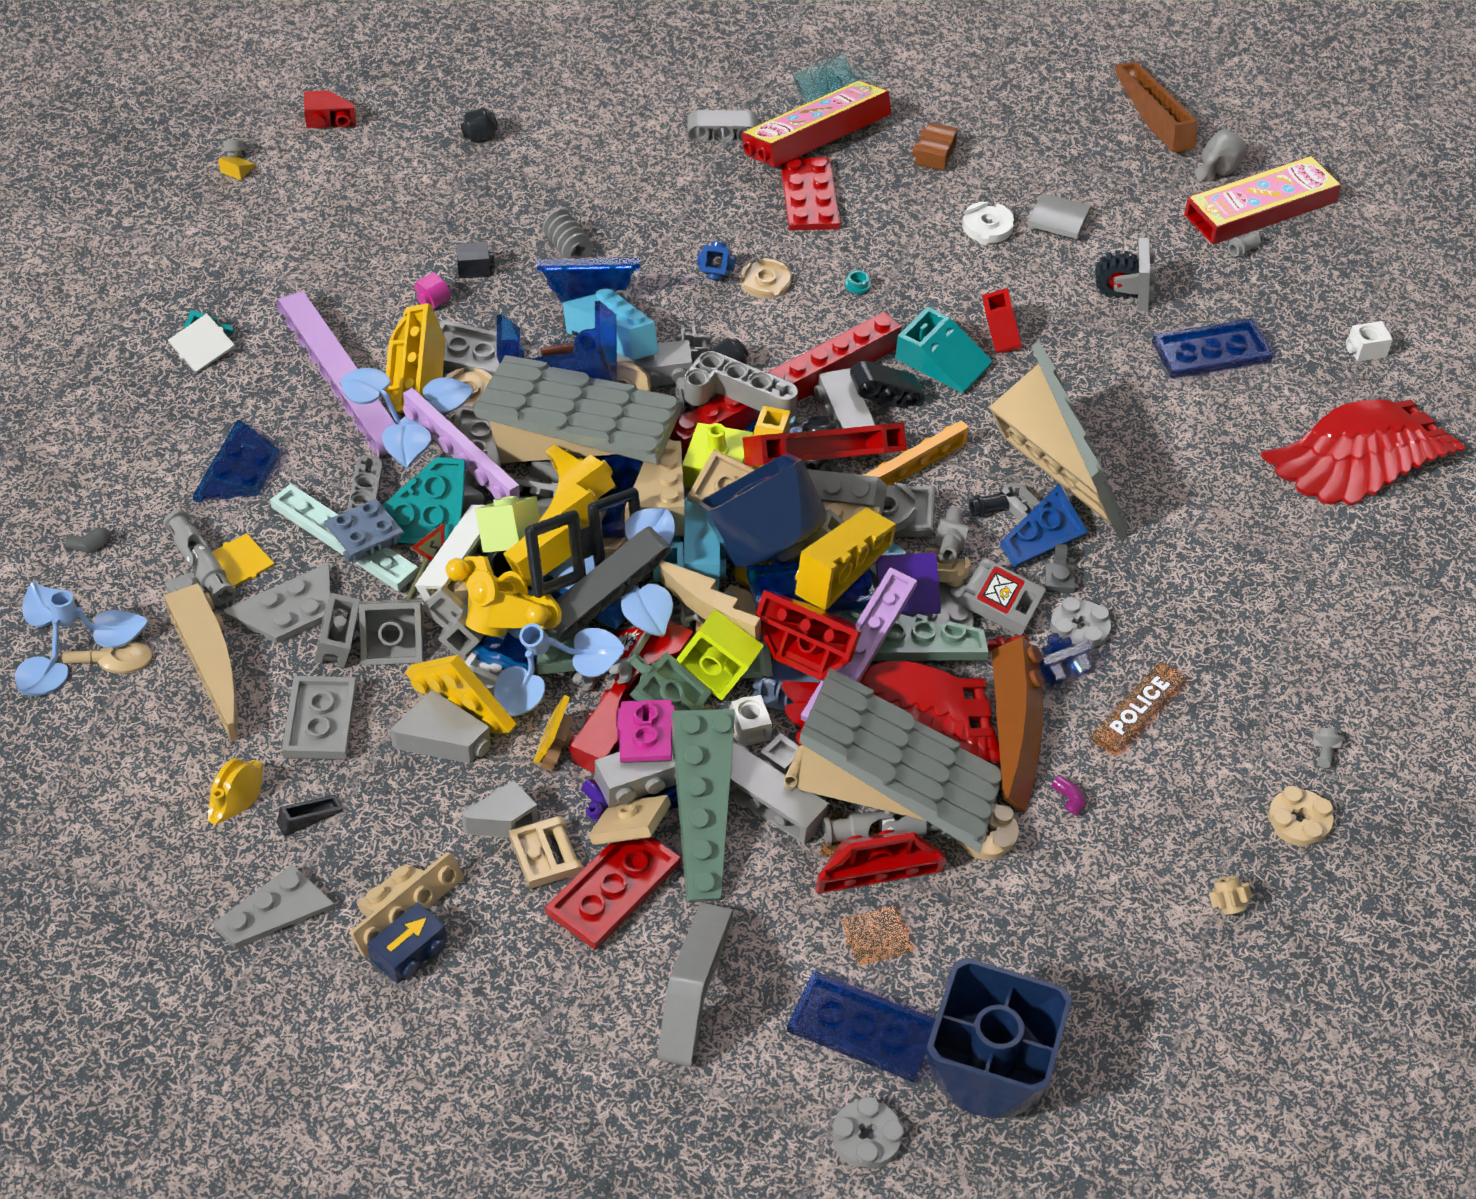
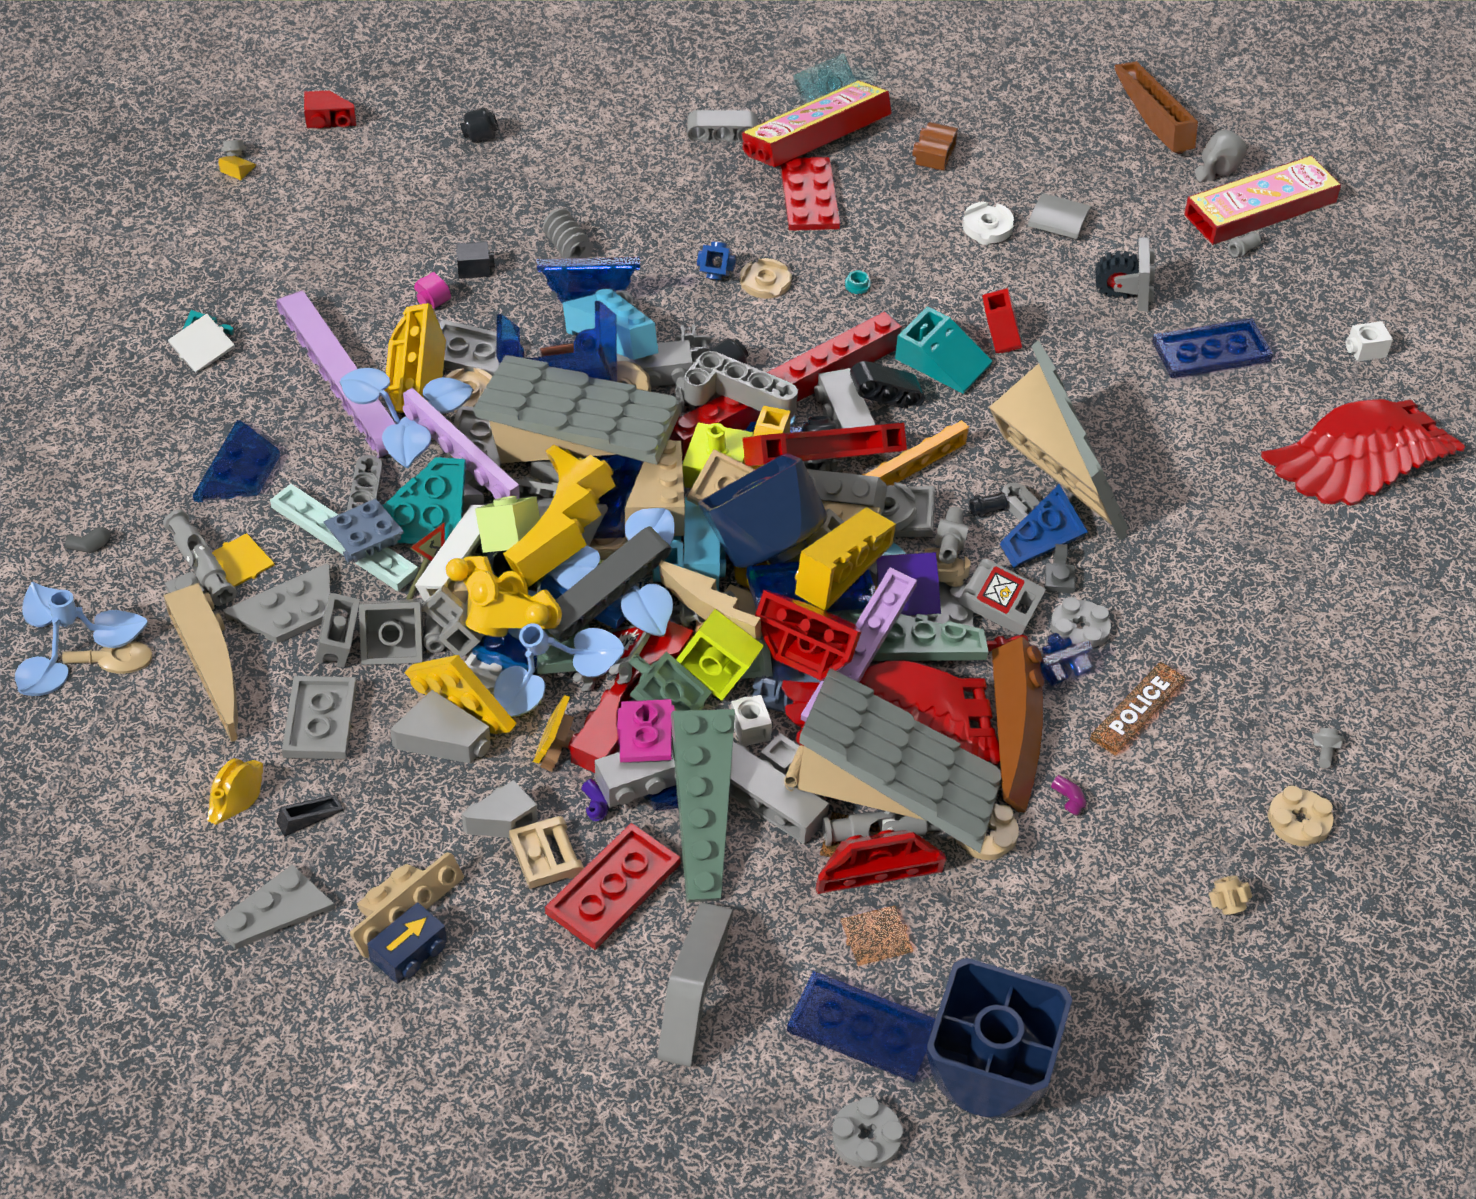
black bar [524,488,641,598] -> none
tan plate [589,795,671,845] -> none
none -> light grey pin [423,615,445,653]

